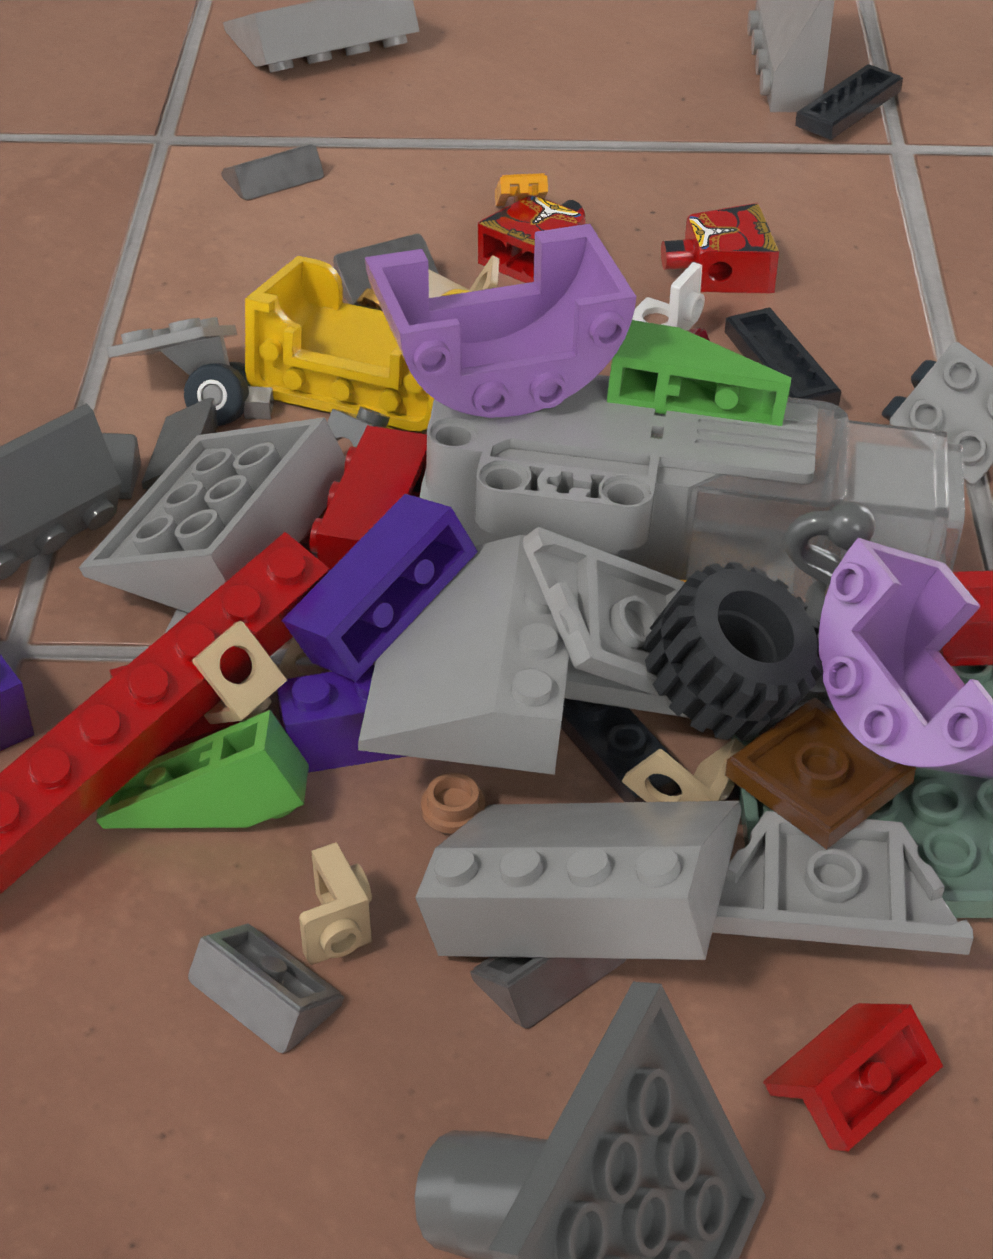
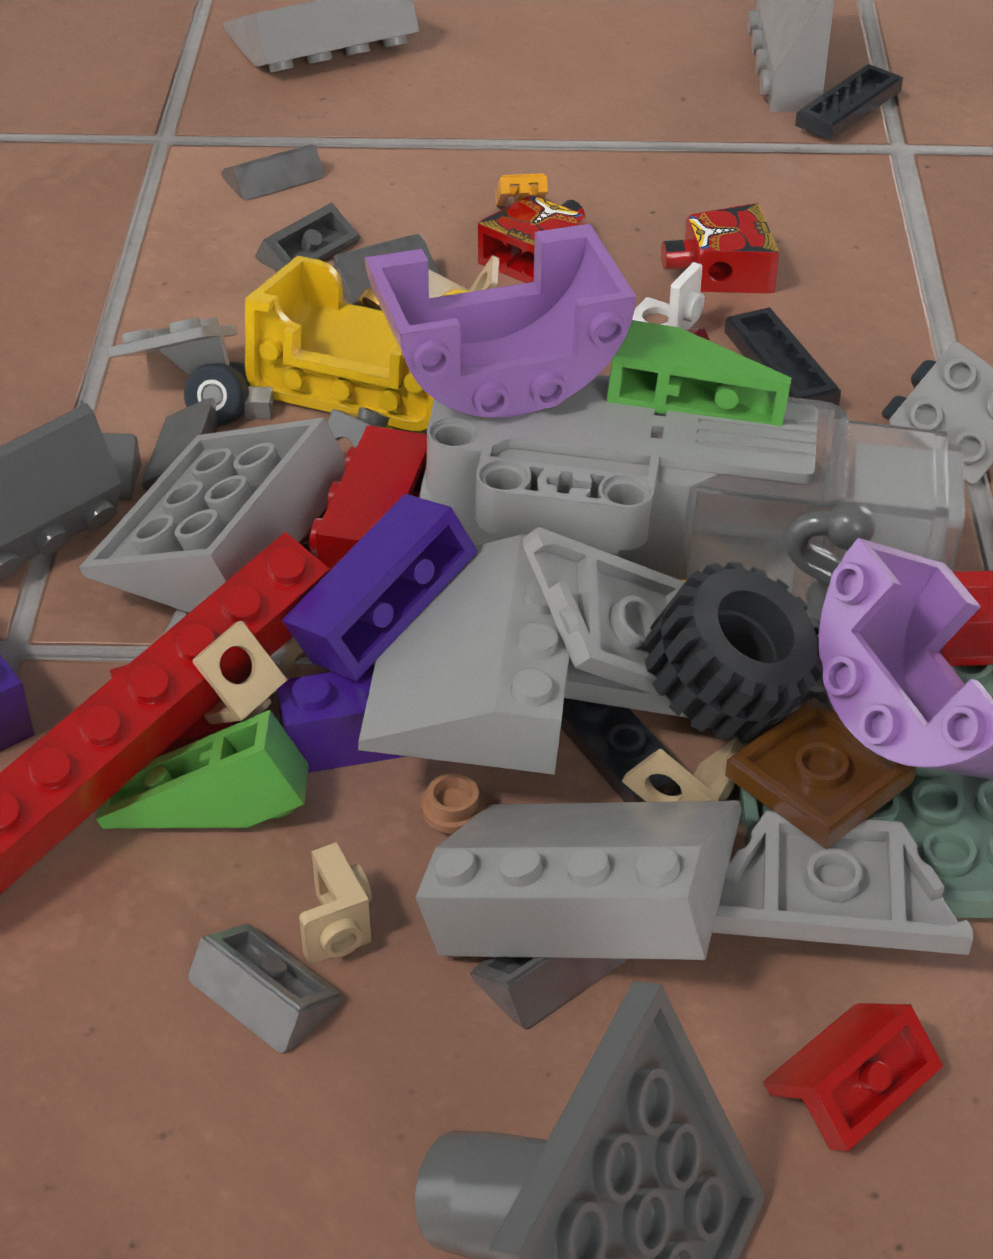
none -> dark grey slope [255,202,361,272]

